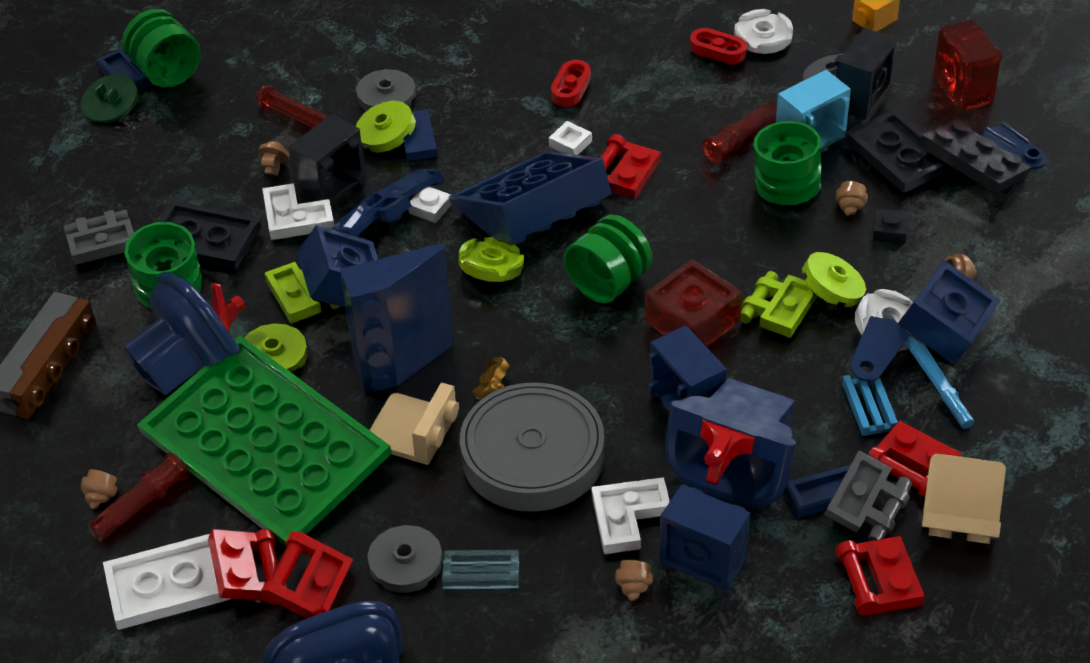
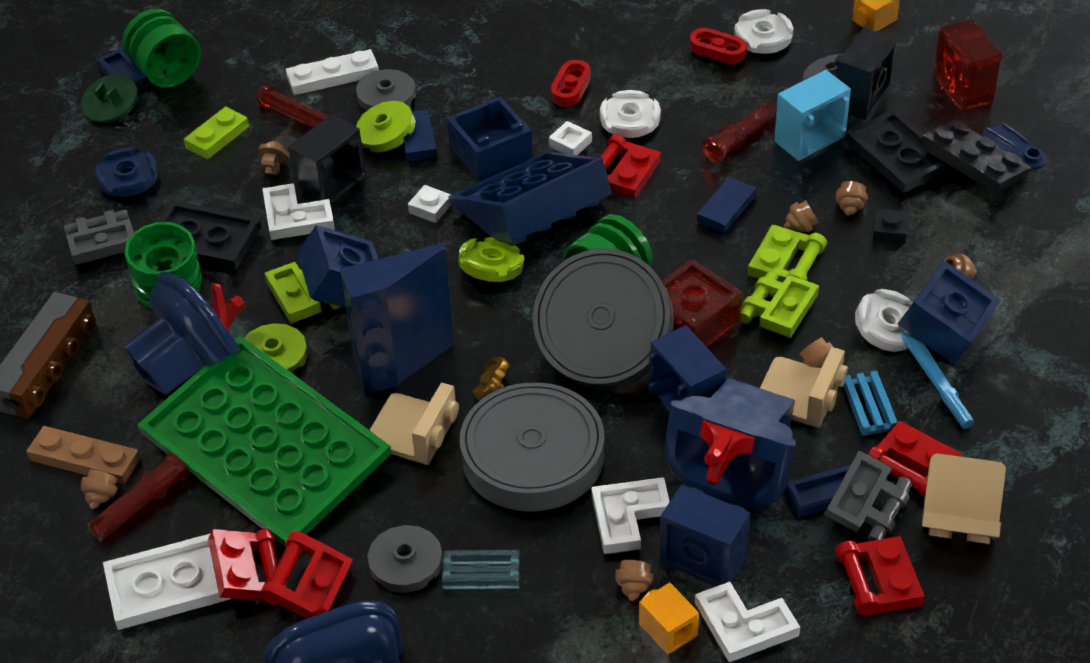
dark blue plate [331,169,444,237] -> none
green wheel [754,121,821,205] -> none
lime plate [802,252,866,307] -> none
dark blue piece [850,316,910,382] -> none
none -> medium nougat plate [26,426,141,485]
none -> dark blue plate [95,147,158,197]
none -> lime plate [184,106,249,160]
none -> white plate [286,49,379,95]
none -> dark blue container [447,96,533,181]
none -> dark grey brick [533,249,674,390]
none -> white plate [600,90,661,138]
none -> light orange brick [639,582,699,655]
none -> white plate [695,582,800,662]
none -> dark blue tile [697,177,757,233]
none -> lime plate [748,224,827,283]
none -> tan bracket [760,347,848,428]
none -> medium nougat plate [784,200,819,233]
none -> medium nougat plate [800,337,833,368]

